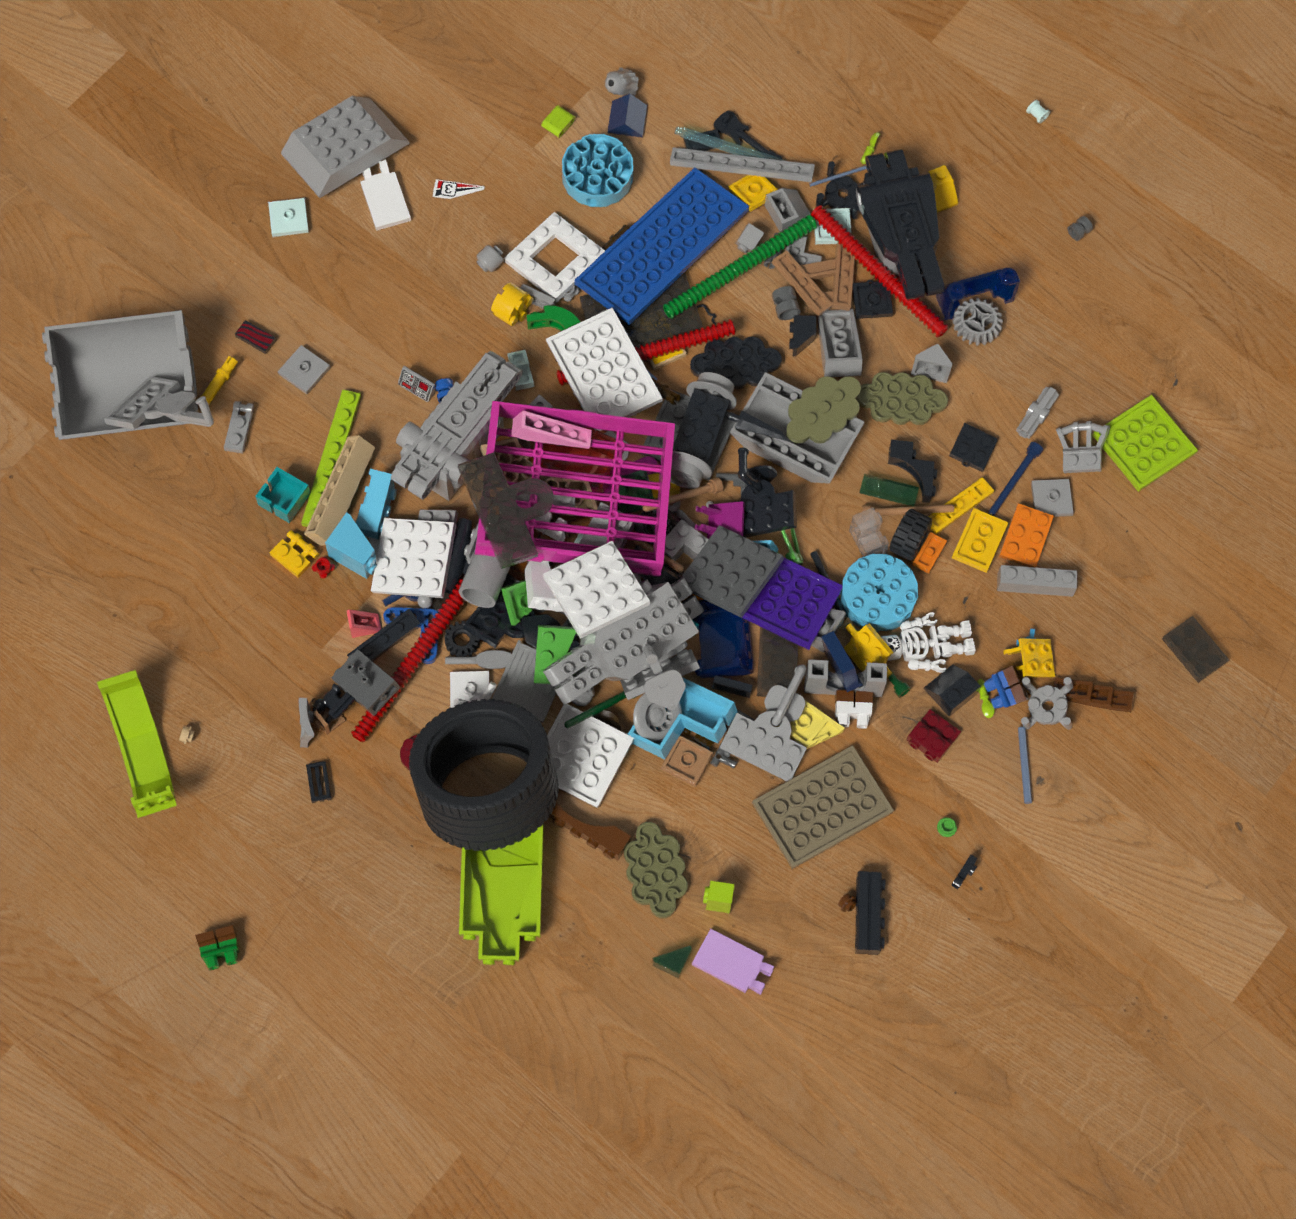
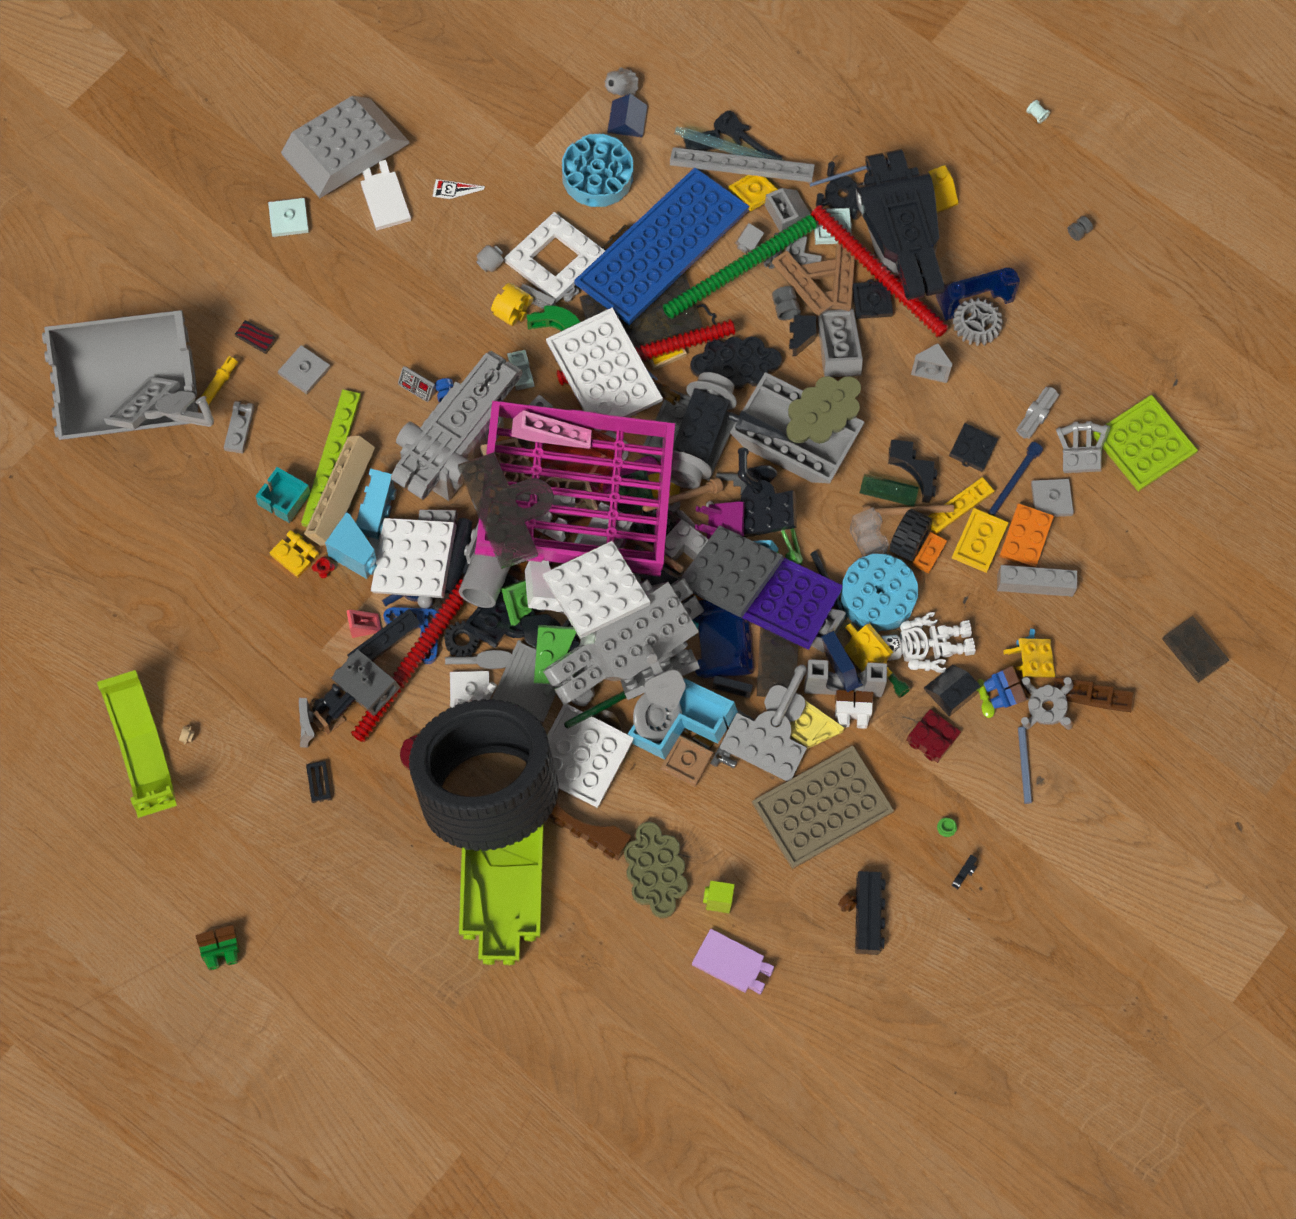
lime piece [542,105,576,138] -> none
clear green slope [652,945,692,979] -> none
olive plate [856,372,948,425] -> none
lime piece [860,132,880,164] -> none

